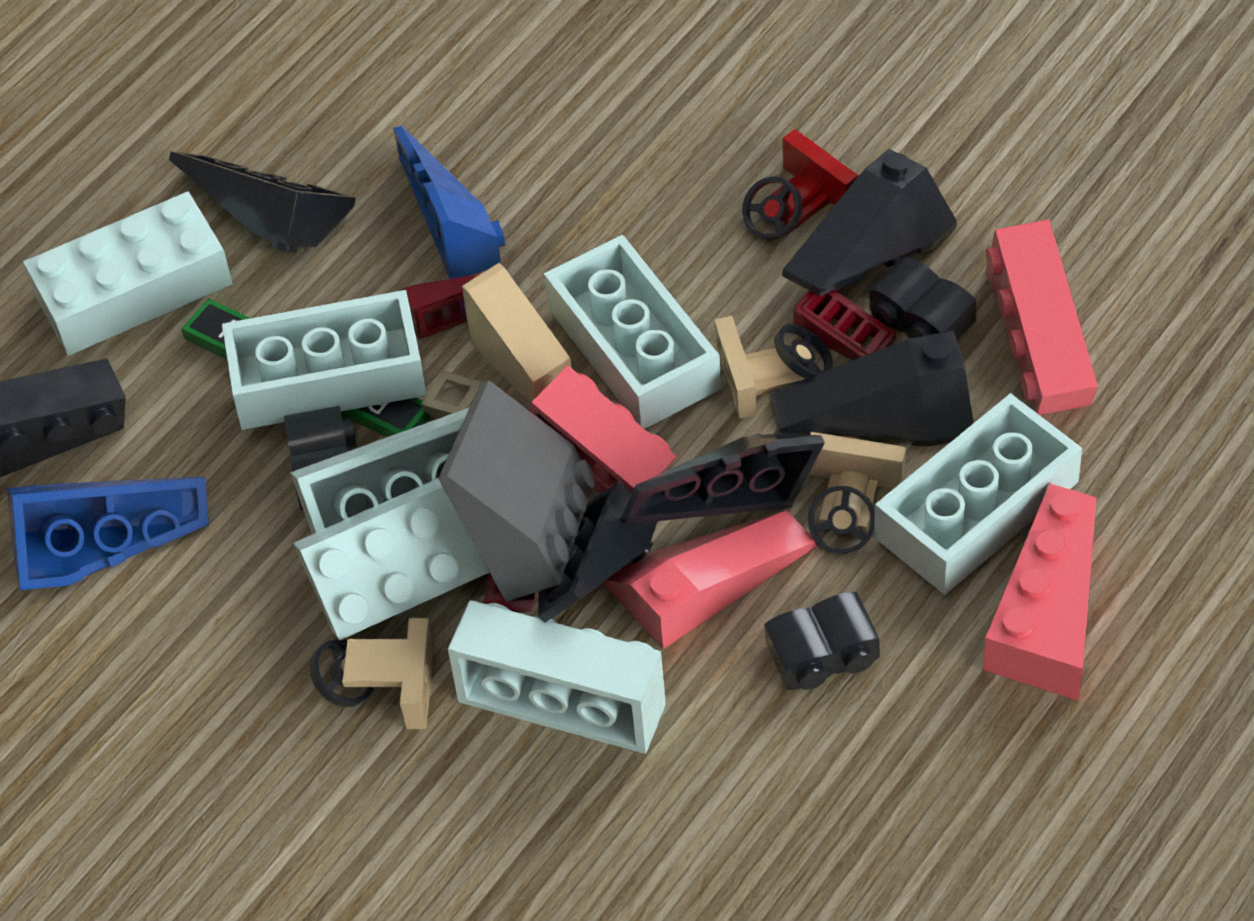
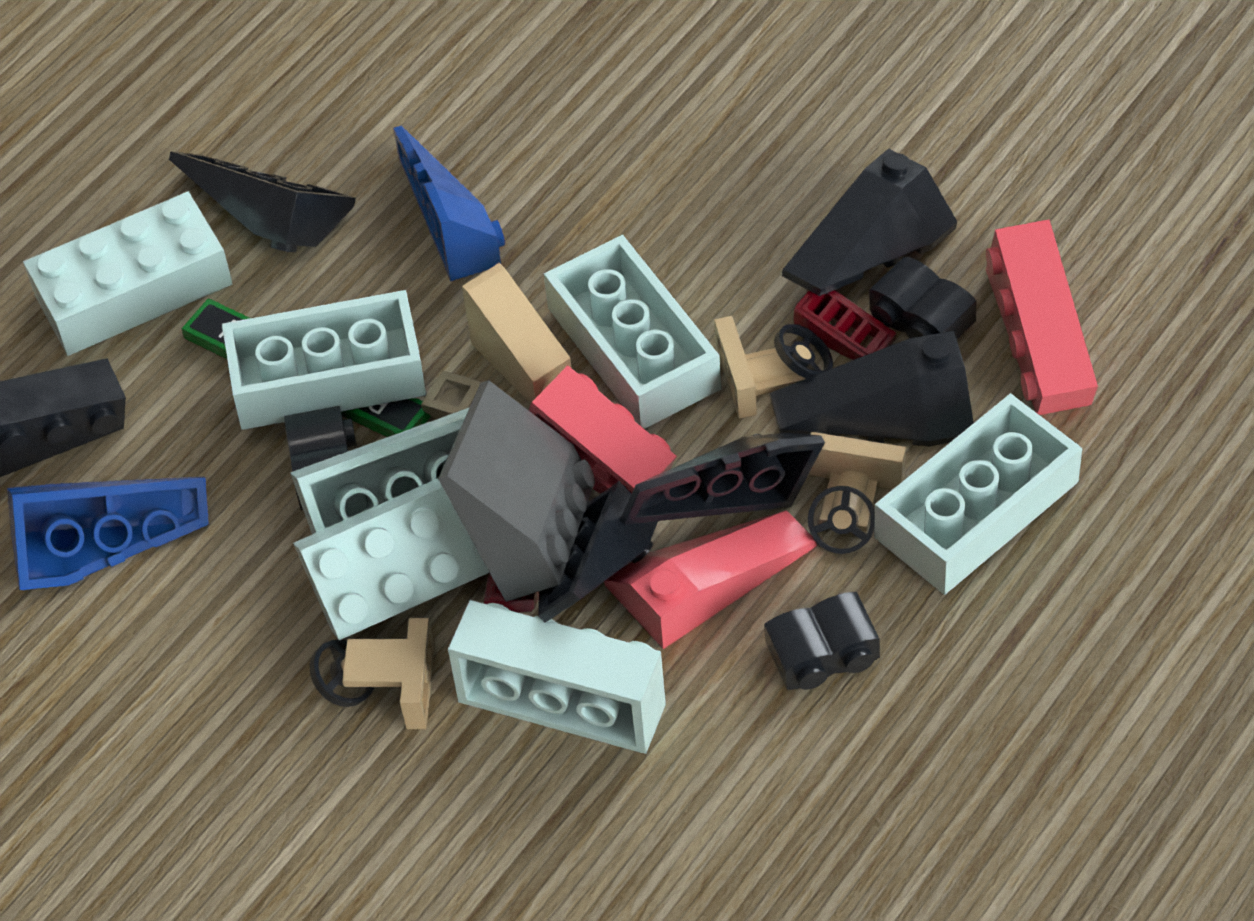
dark red slope [401,274,480,339] -> none
red piece [742,129,858,240] -> none
coral wedge [983,483,1097,701] -> none

